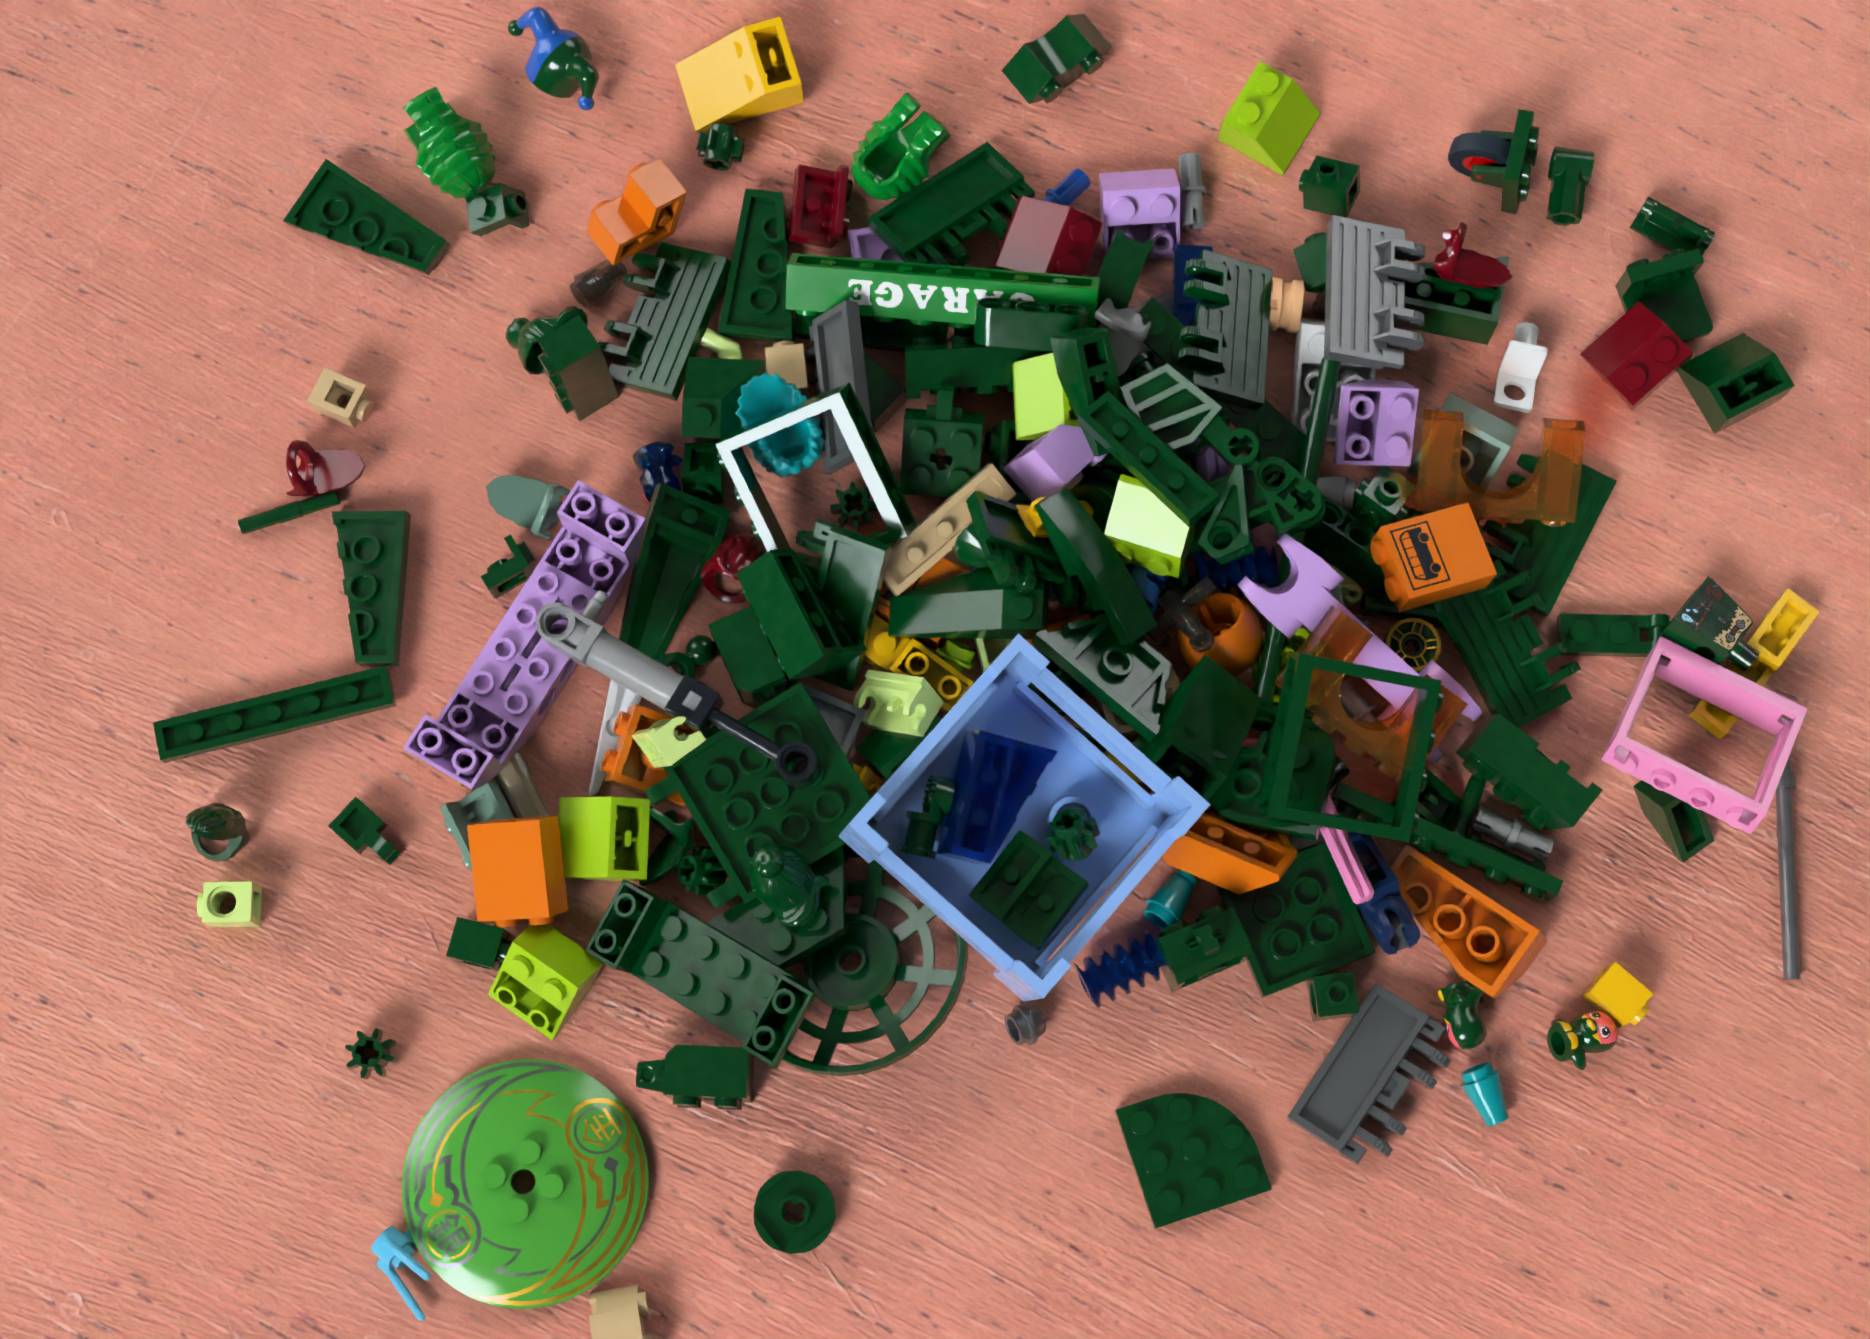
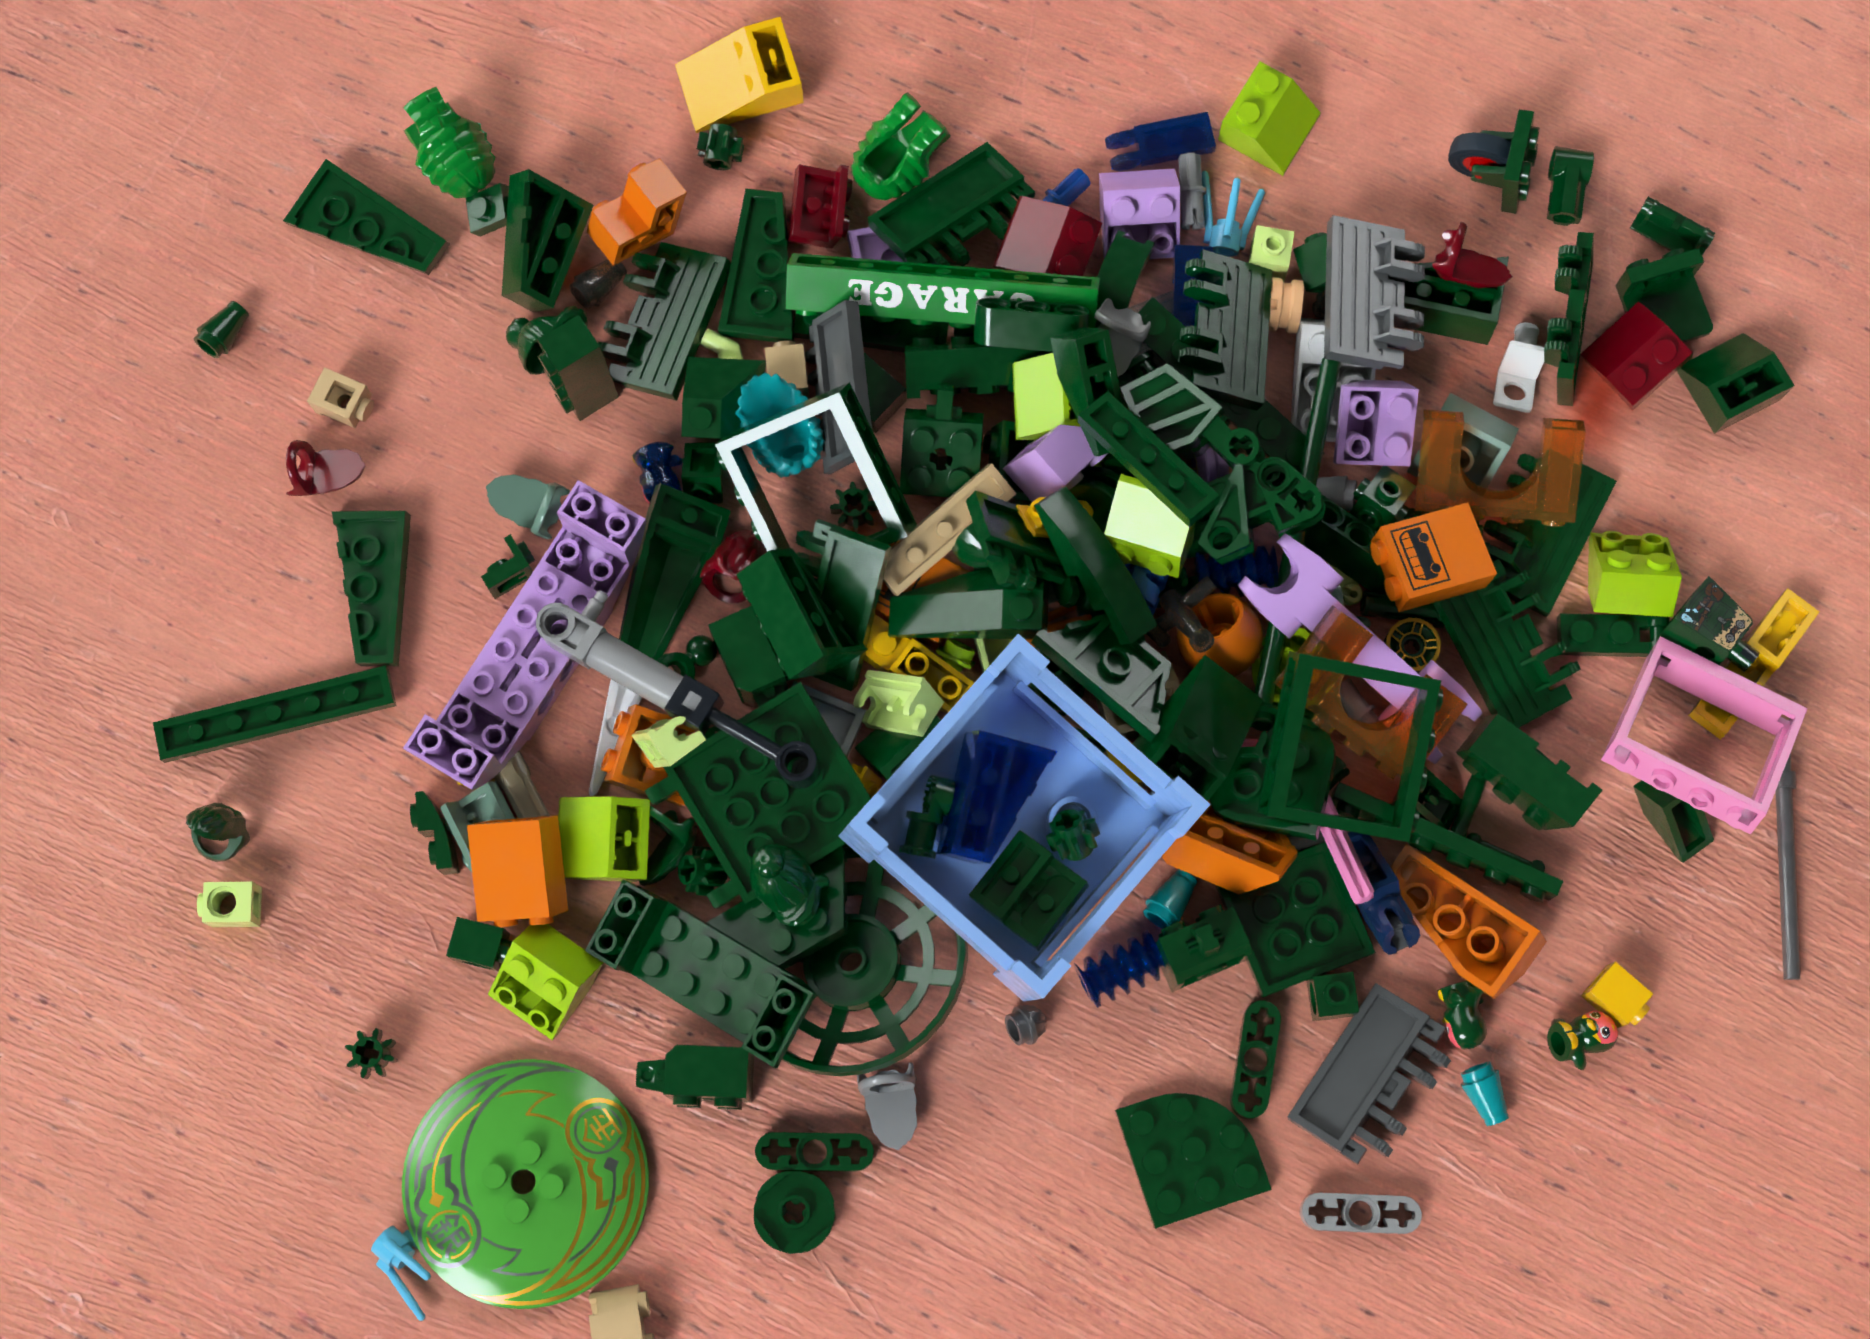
dark green piece [238,491,340,534] -> none
dark green plate [328,796,401,865] -> none
piece [508,7,599,111] -> none
dark green brick [1001,14,1112,104] -> none
dark green brick [1299,155,1360,218] -> none
light grey pin [1470,806,1555,862] -> none
none -> dark green cone [194,301,249,358]
none -> dark green slope [410,791,459,875]
none -> dark green wedge [501,169,594,312]
none -> dark green beam [755,1132,874,1172]
none -> light grey piece [857,1063,917,1150]
none -> clear blue hinge [1105,112,1216,171]
none -> medium azure plant [1202,171,1265,257]
none -> dark green beam [1230,1001,1281,1119]
none -> yellowish green brick [1248,225,1295,282]
none -> light grey beam [1300,1192,1422,1234]
none -> dark green hinge [1544,232,1594,406]
none -> lime slope [1588,531,1682,617]

